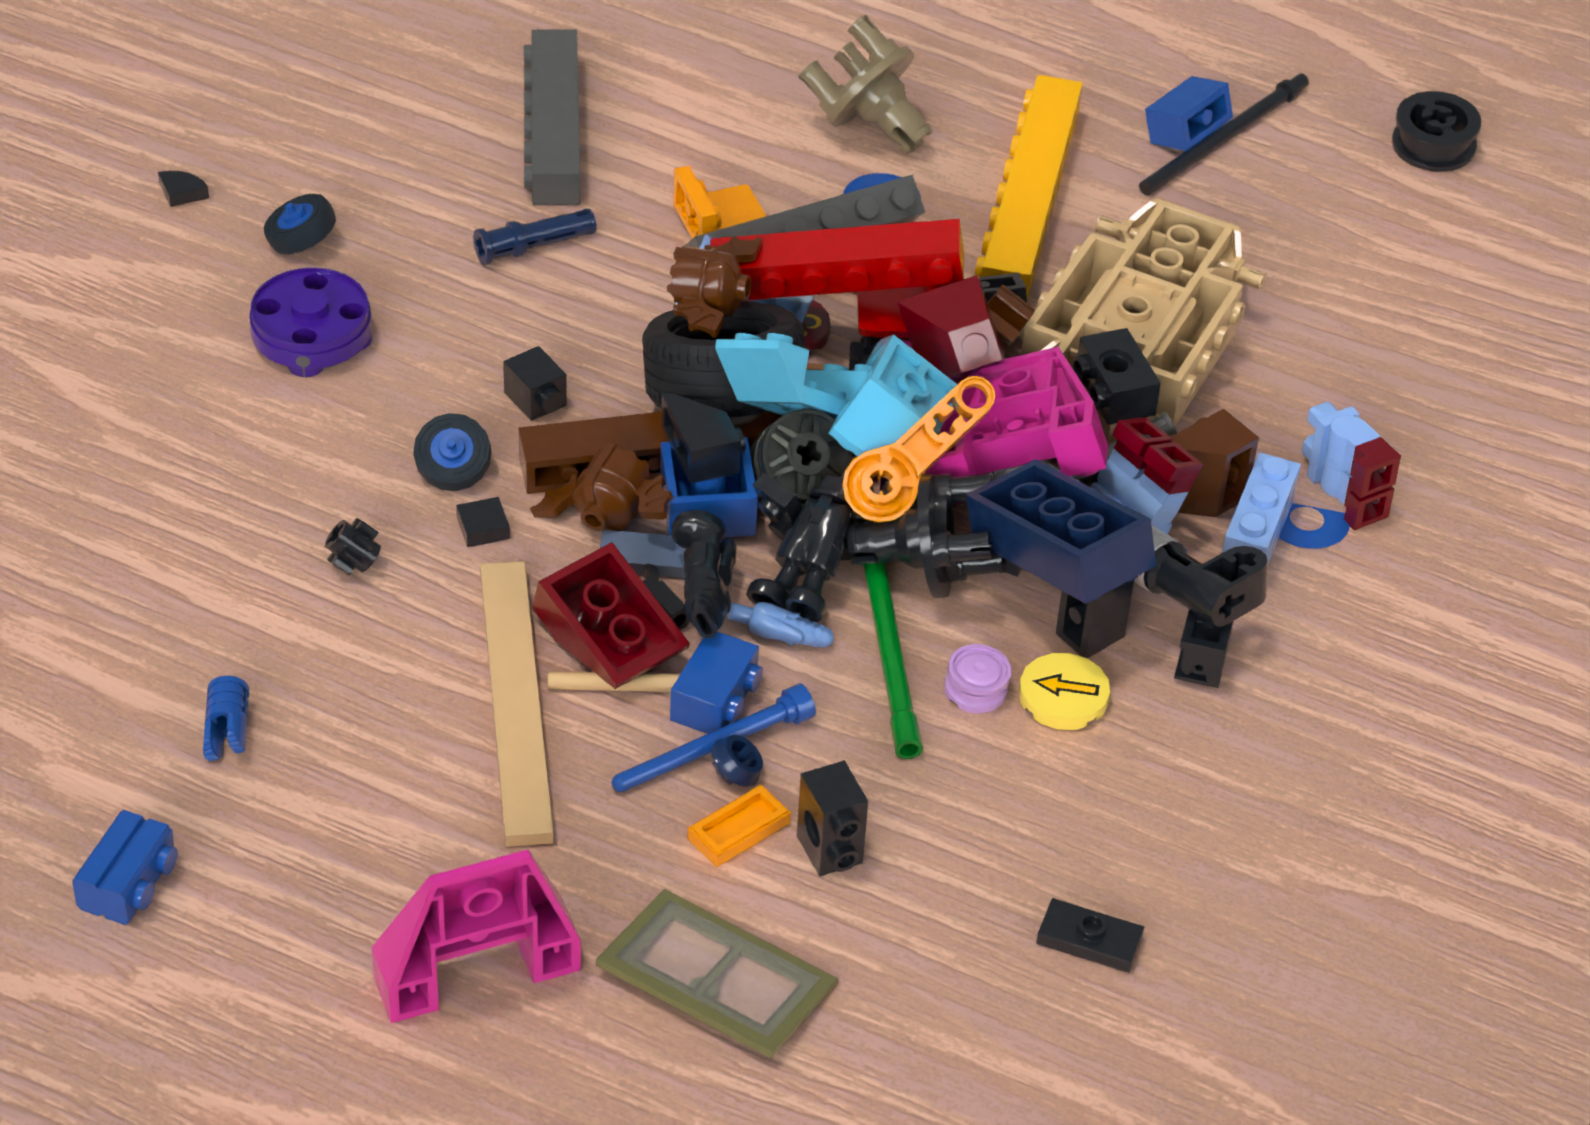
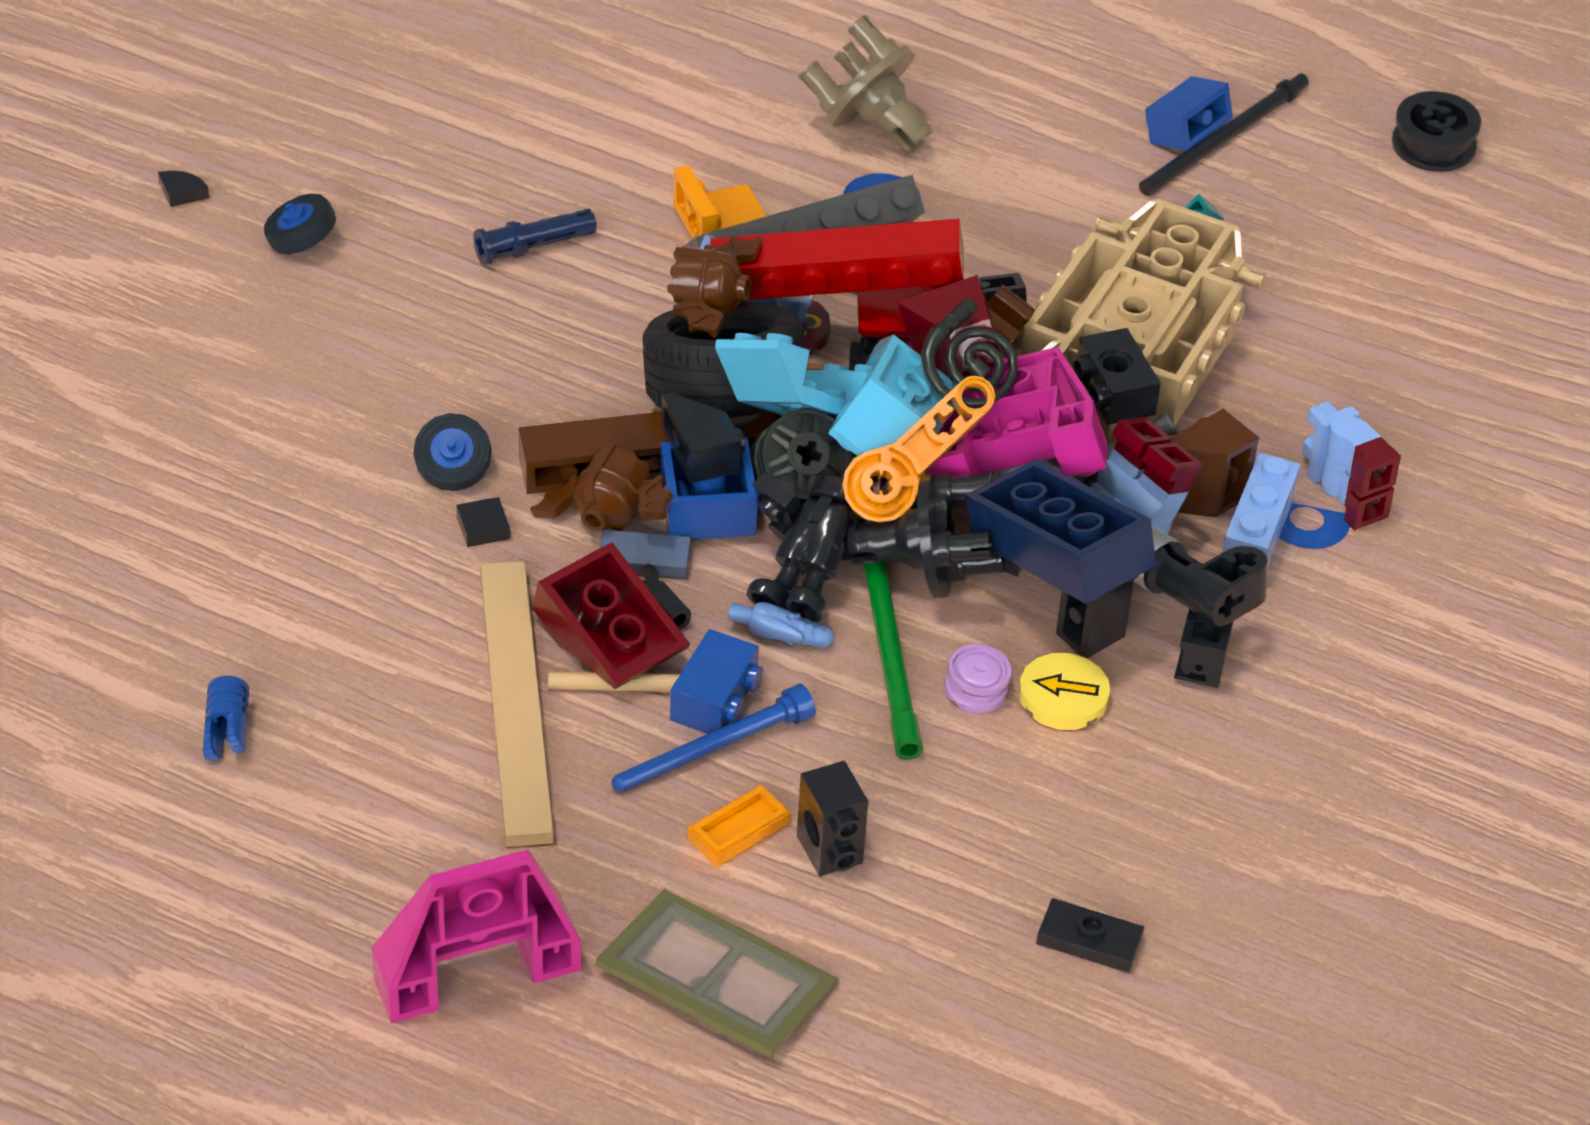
blue brick [72,810,178,925] -> none
dark purple piece [249,268,372,377] -> none
black gear [325,518,381,575] -> none
black brick [503,346,567,421] -> none
dark grey brick [524,29,580,205] -> none
black piece [671,510,737,639] -> none
dark blue hat [712,735,763,787] -> none
yellow brick [974,75,1083,303] -> none
none -> pearl dark grey piece [921,298,1018,409]
none -> teal piece [1184,194,1224,220]

